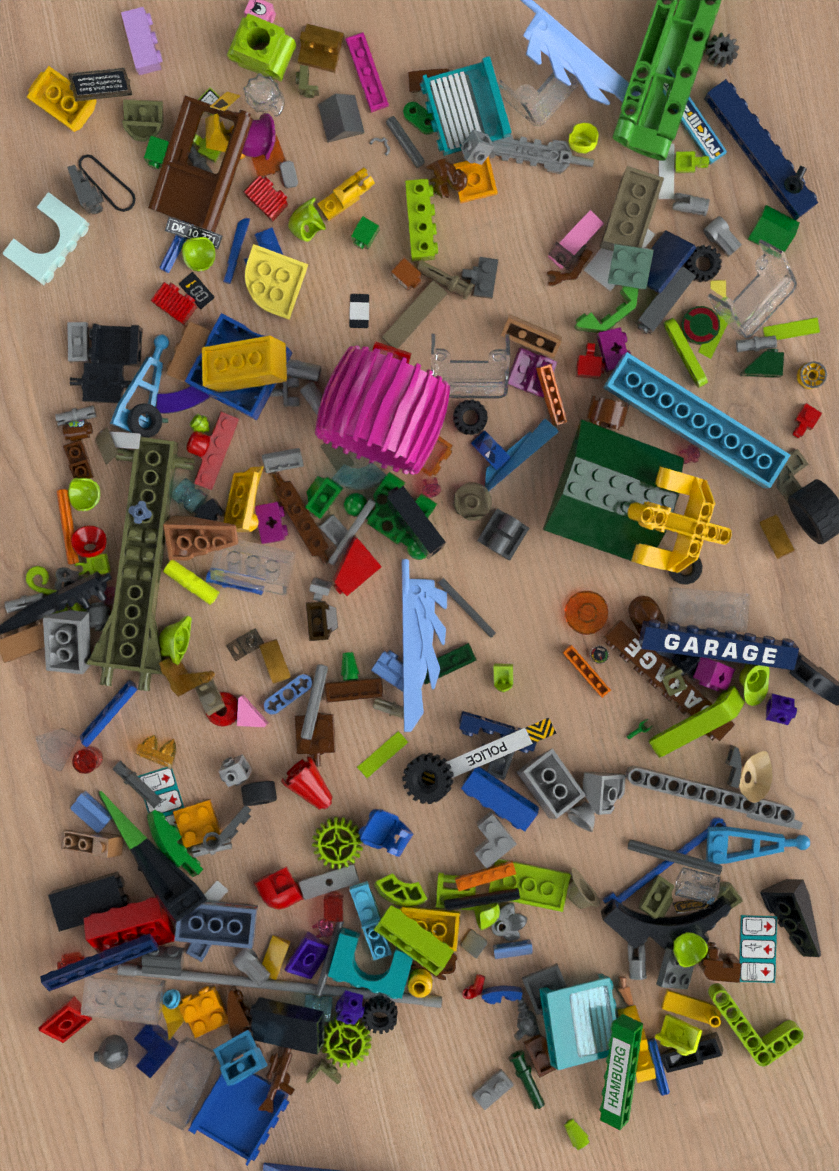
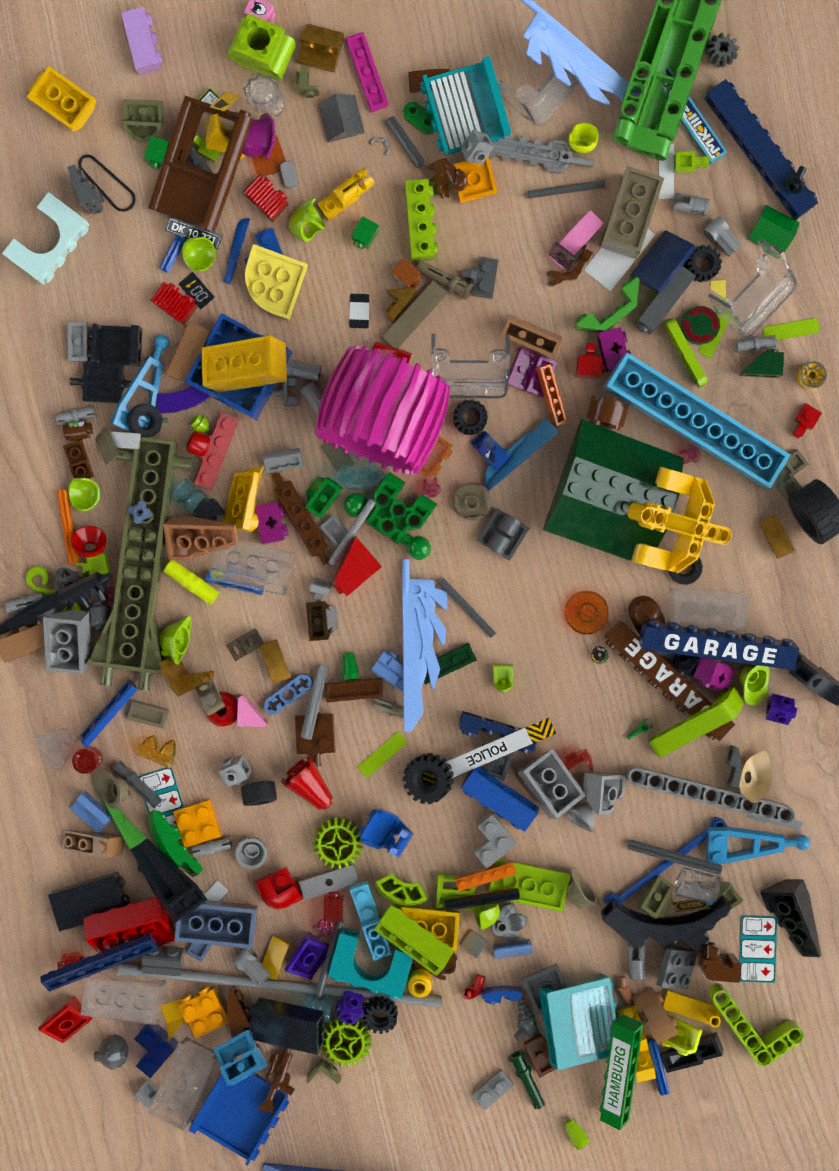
piece [68,68,132,101] -> none
medium azure plate [163,989,180,1009] -> none
dark grey plate [203,805,251,851] -> none
black brick [386,486,446,559] -> none
orange piece [562,645,611,698] -> none
sand green plate [608,243,654,289] -> none
olive bracket [660,666,687,696] -> none
lime helmet [673,933,708,967] -> none
none -> dark tan piece [93,768,131,809]
none -> dark tan tile [126,700,169,729]
none -> light grey tile [134,1079,161,1108]
none -> light grey hat [235,836,268,869]
none -> pearl gold slope [386,287,417,323]
none -> dark grey piece [528,180,605,199]
none -> clear red plate [562,749,593,772]
none -> medium nougat brick [632,987,678,1045]

